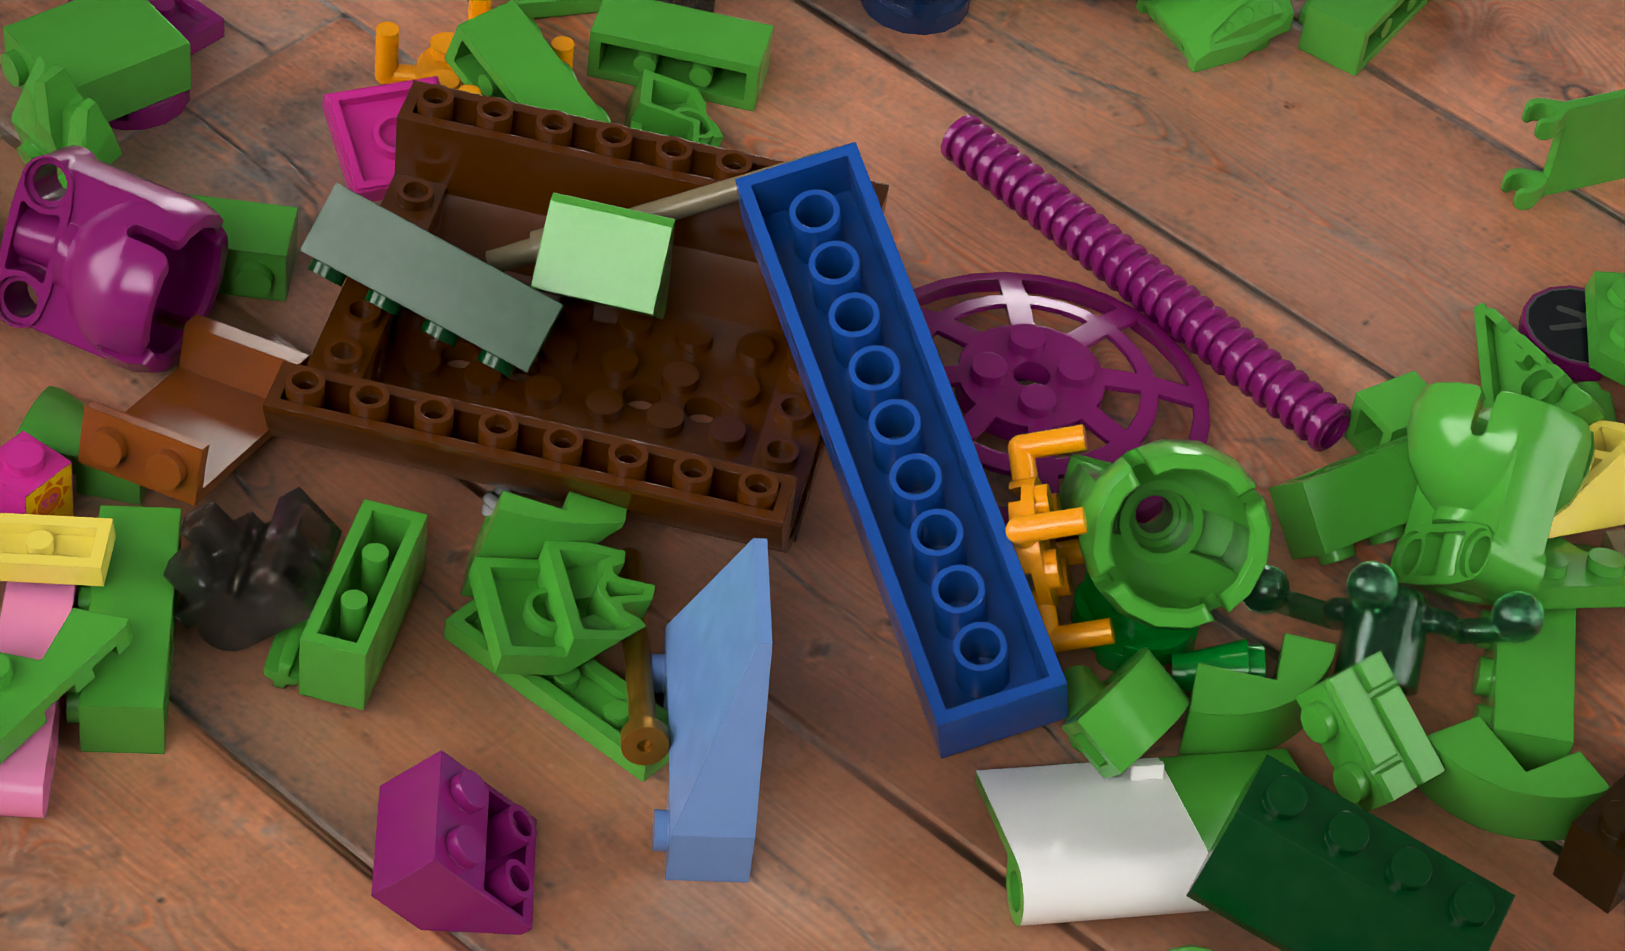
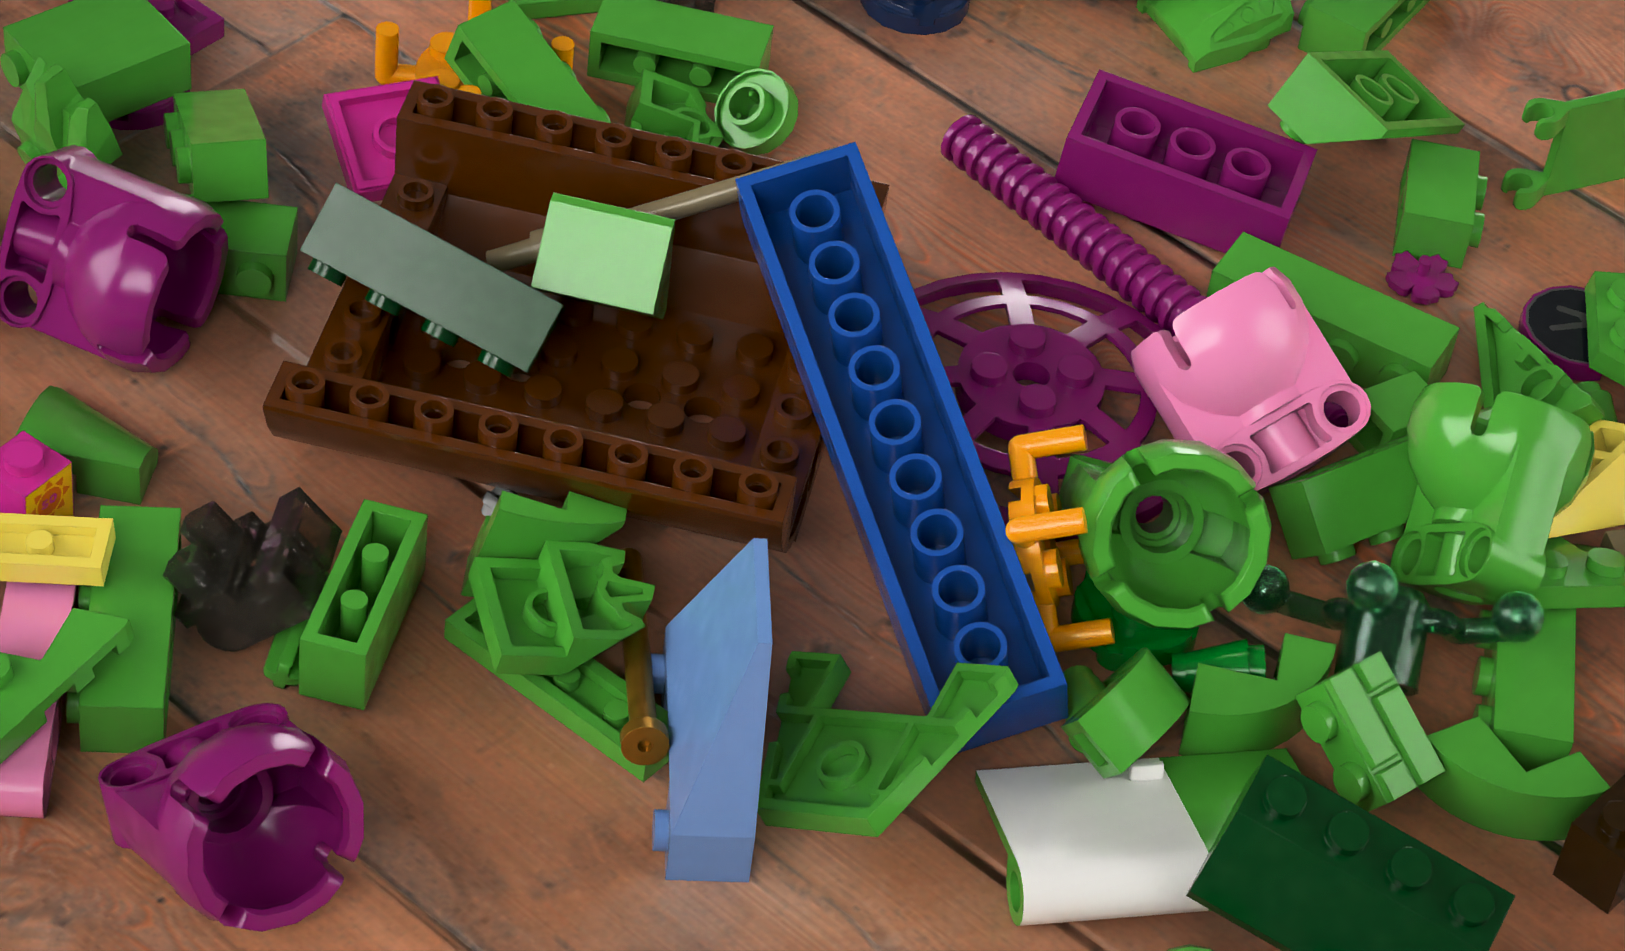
dark orange panel [77,314,310,506] -> none
magenta slope [371,750,537,935] -> none
none -> magenta piece [98,703,364,932]
none -> bright green brick [164,88,269,203]
none -> bright green plate [714,68,798,155]
none -> bright green wing [758,651,1019,837]
none -> magenta brick [1055,69,1318,254]
none -> bright pink piece [1131,267,1371,495]
none -> bright green brick [1207,232,1460,388]
none -> bright green slope [1267,50,1465,144]
none -> magenta plant [1385,251,1459,305]
none -> bright green brick [1392,139,1488,269]

